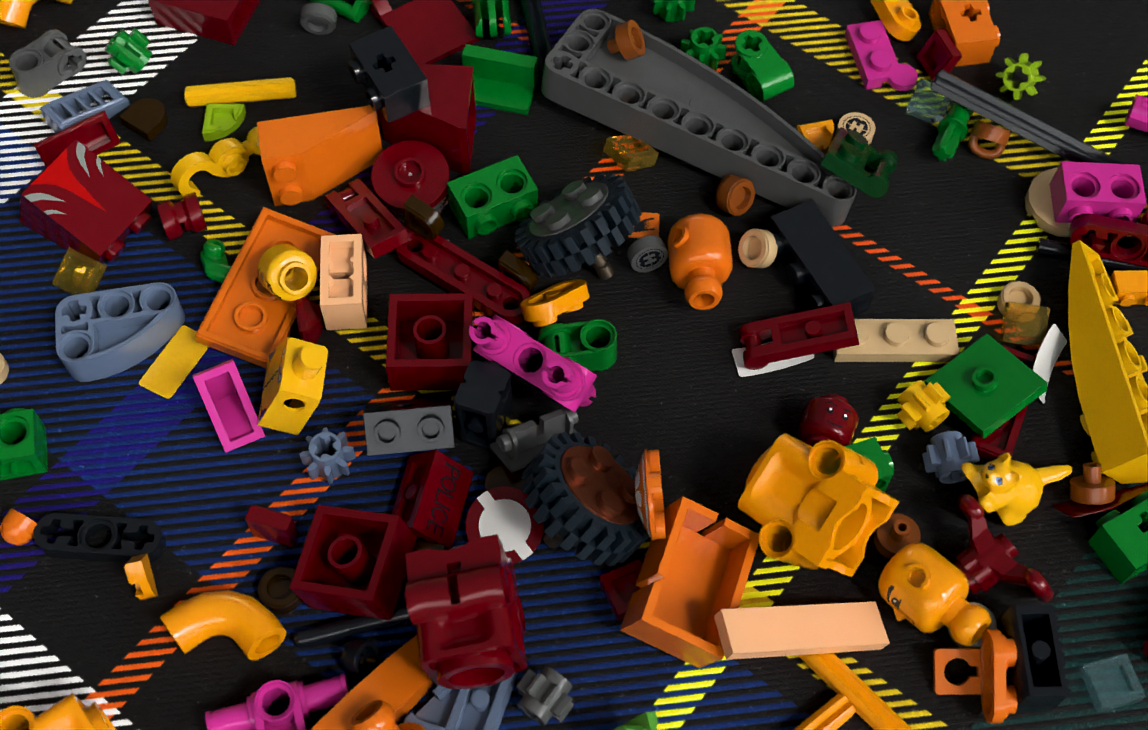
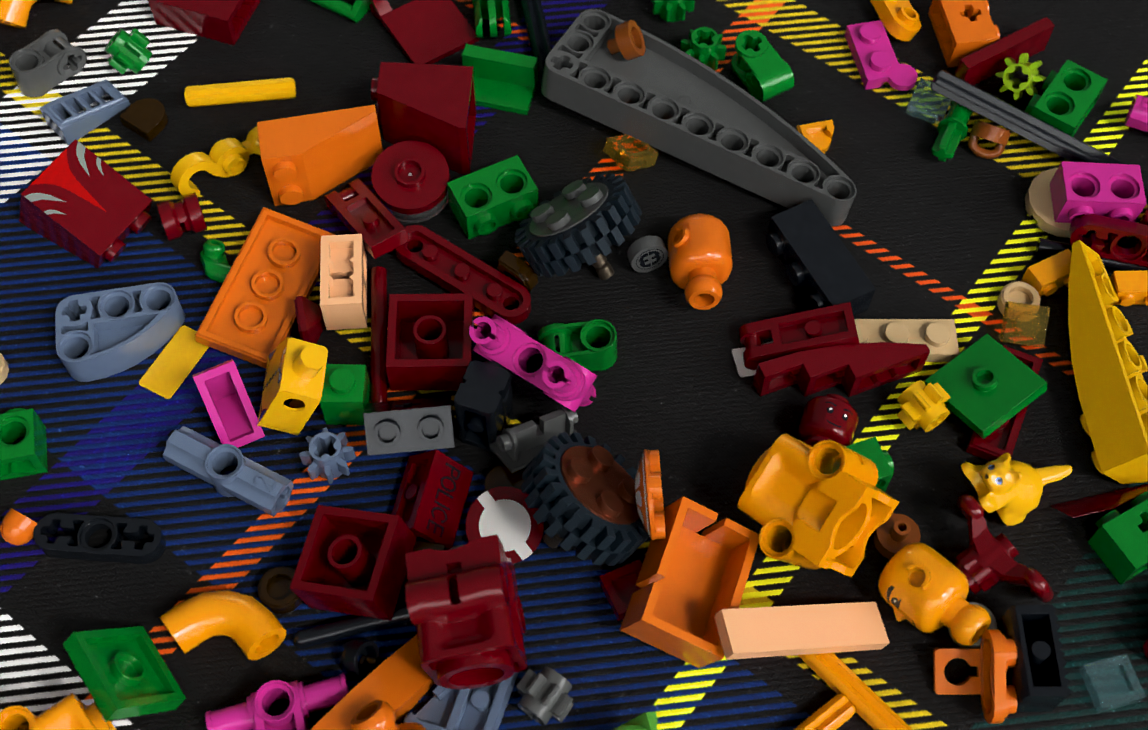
dark red tile [33,110,121,168] -> none
clear yellow plate [51,248,107,295] -> none
light orange tile [124,553,158,601] -> none
lime tile [202,103,246,141] -> none
dark red tile [245,505,299,548] -> none
yellow head [257,244,317,301] -> none
dark grey tile [300,3,337,35] -> none
black brick [347,26,430,123] -> none
dark brown tile [404,195,445,240] -> none
light orange plate [520,279,590,327] -> none
orange sticker [628,212,660,238] -> none
dark orange tile [715,174,755,216] -> none
tan tile [738,228,778,269] -> none
dark green plate [820,127,898,198] -> none
tan tile [836,112,875,145] -> none
dark red tile [917,29,962,81] -> none
sand blue gear [922,431,980,484] -> none
white sticker [1033,324,1067,404] -> none
dark orange tile [1070,462,1116,505] -> none
none -> green plate [63,626,186,721]
none -> sand blue piece [163,426,294,517]
none -> green brick [320,364,371,425]
none -> dark red bar [371,266,387,403]
none -> dark red slope [753,342,930,397]
none -> dark red tile [955,17,1055,85]
none -> light orange piece [1021,249,1071,297]
none -> green brick [1025,59,1108,136]

